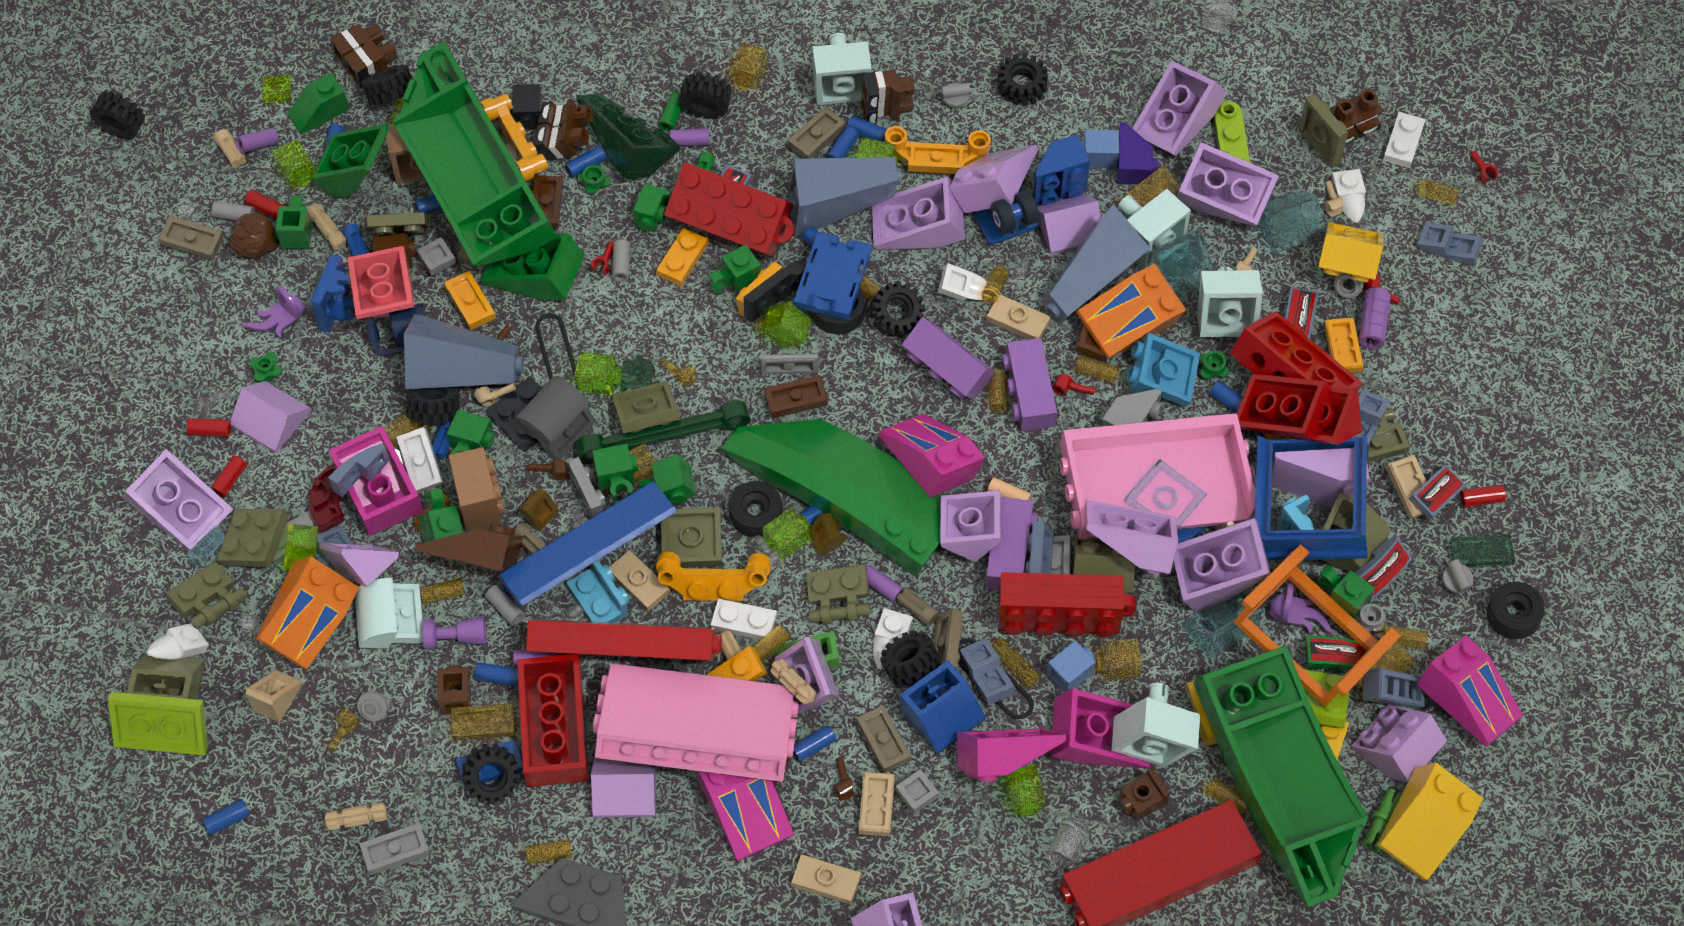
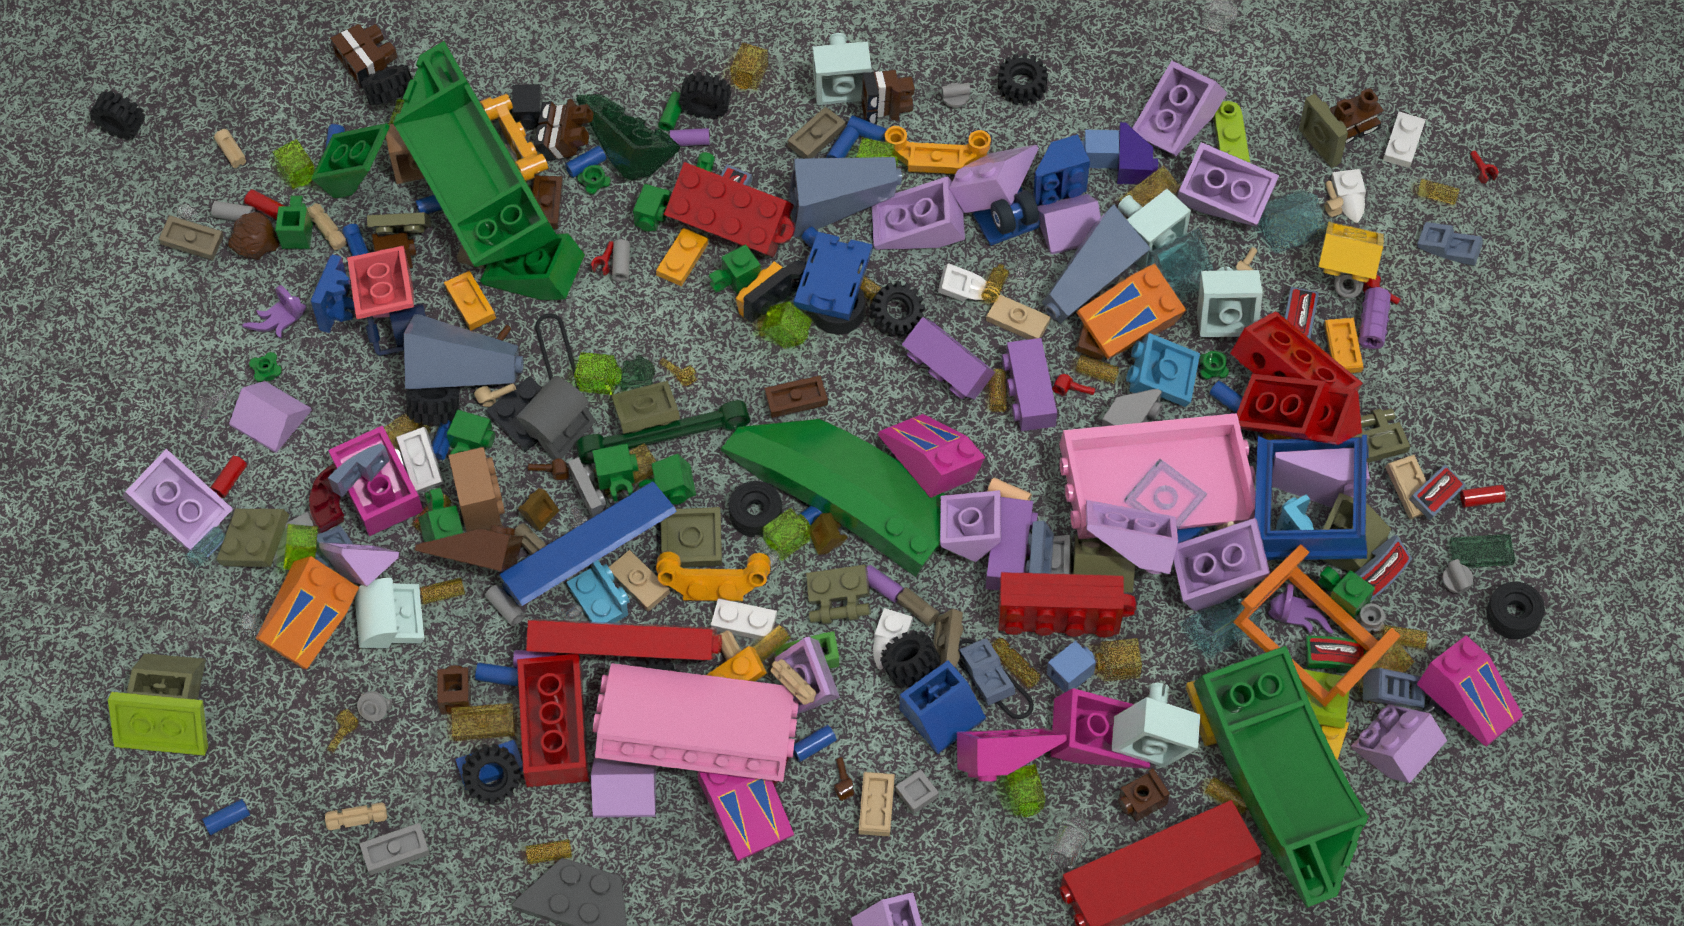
white plate [146,623,209,660] -> none
olive plate [166,561,247,629] -> none
red axle [186,418,231,437] -> none
medium lavender axle [235,128,278,153] -> none
tan slope [245,670,303,722] -> none
clear neon green tile [262,74,292,104] -> none
green slope [287,73,349,135] -> none
light grey plate [417,237,456,276] -> none
medium lavender piece [422,615,487,650] -> none
light grey slope [760,354,819,374] -> none
tan plate [791,854,861,905] -> none
dark tan plate [856,705,912,773] -> none
sand blue slope [1352,390,1390,446] -> none
bright green pin [1362,789,1402,853] -> none
yellow slope [1377,762,1483,881] -> none

